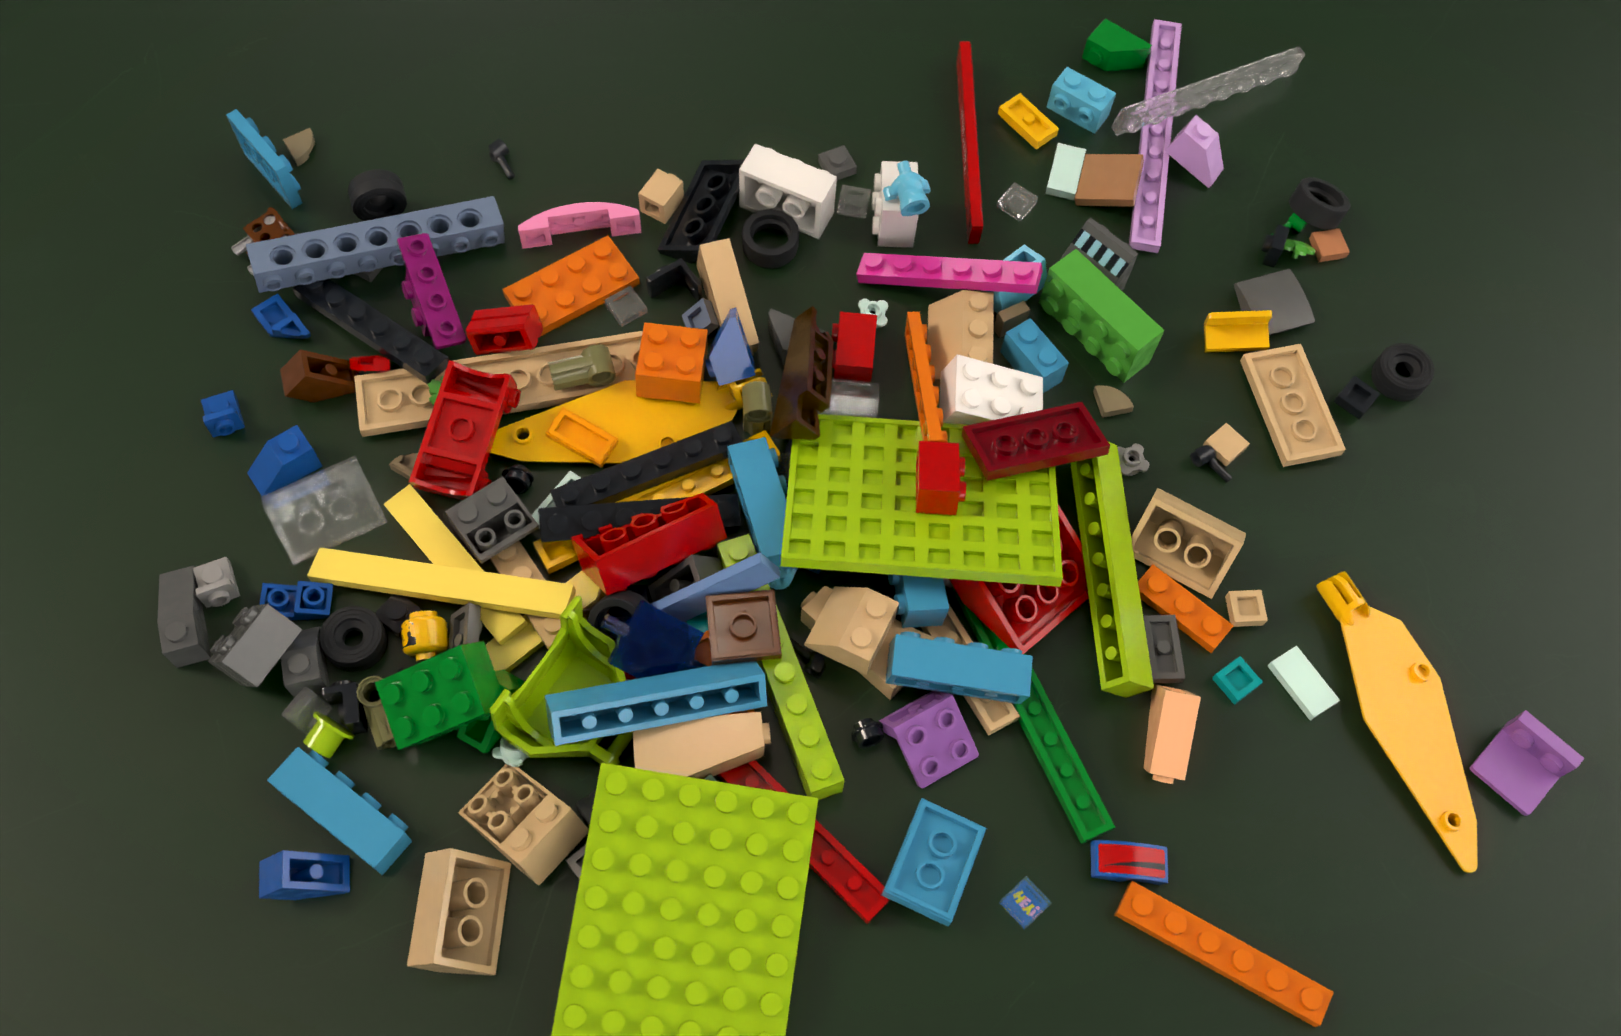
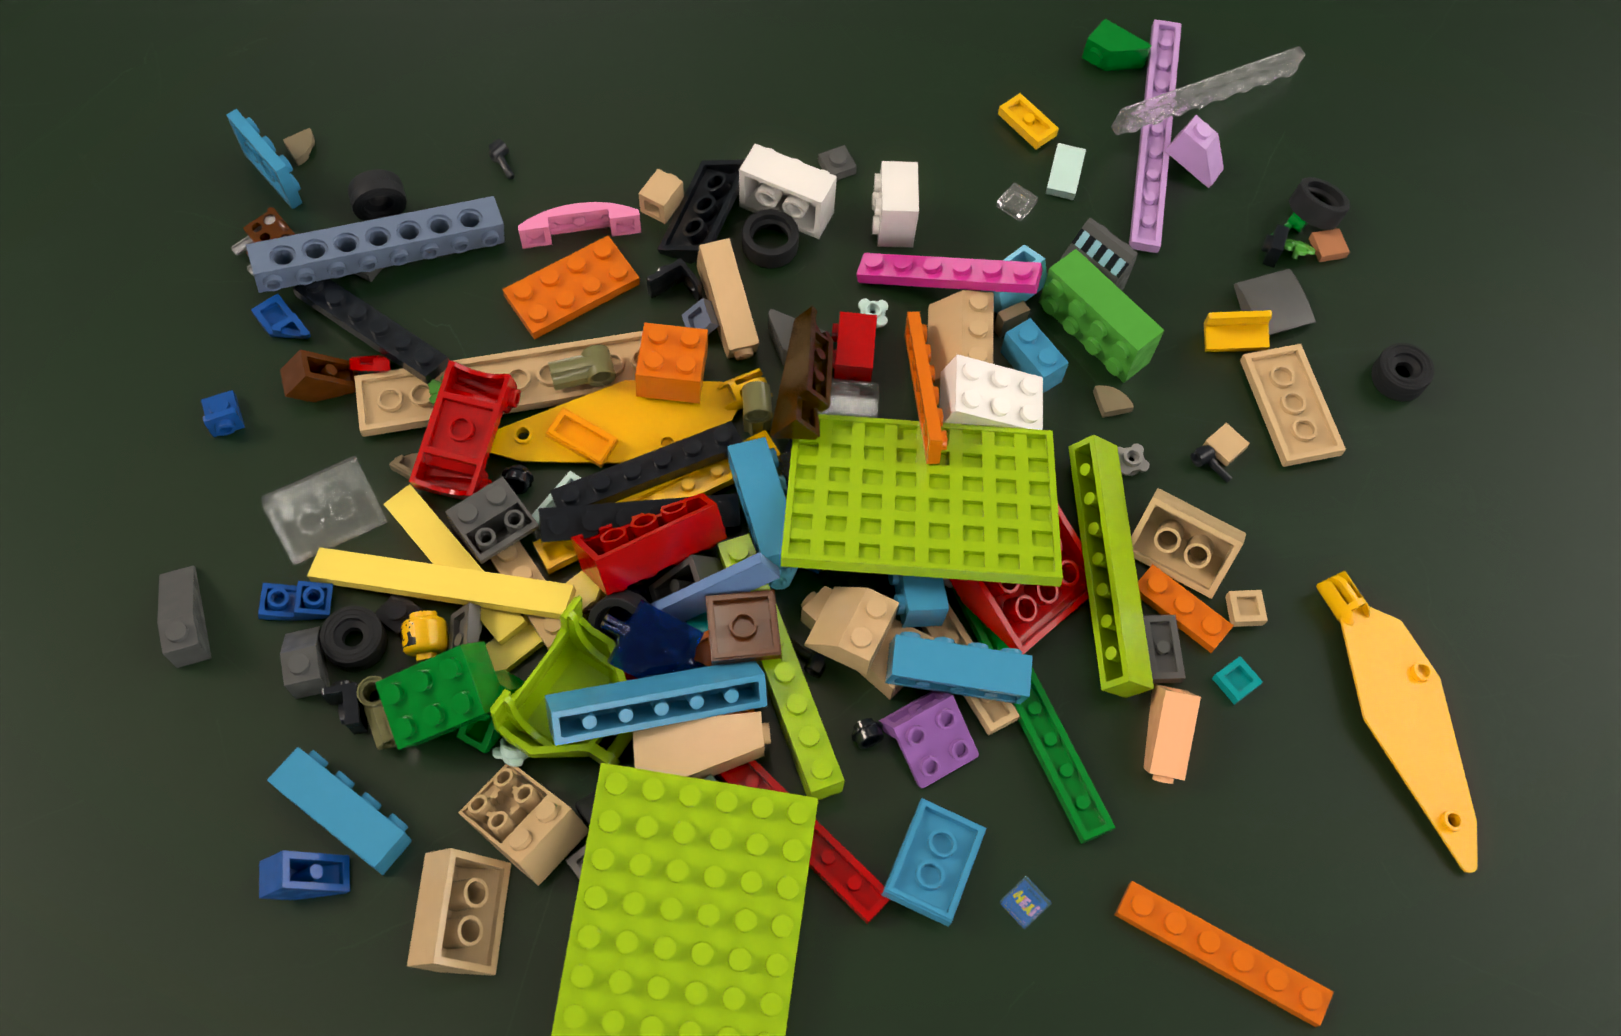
light grey bracket [193,557,240,608] -> none
brick [208,604,302,687] -> none
blue slope [247,425,323,500] -> none
clear tile [281,686,333,735] -> none
lime piece [303,712,355,758] -> none
magenta bracket [397,233,466,350] -> none
red brick [466,304,543,355] -> none
clear tile [605,286,647,327] -> none
slope [705,308,756,386] -> none
clear tile [837,185,871,219] -> none
medium azure piece [883,161,931,217] -> none
red brick [915,441,966,515] -> none
red tile [956,41,983,244] -> none
dark red plate [961,402,1110,481] -> none
medium azure brick [1047,67,1116,134] -> none
medium nougat tile [1075,154,1144,207] -> none
slope [1091,840,1168,885] -> none
light aqua tile [1268,646,1340,721] -> none
black plate [1333,376,1380,420] -> none
medium lavender bracket [1470,710,1585,816] -> none

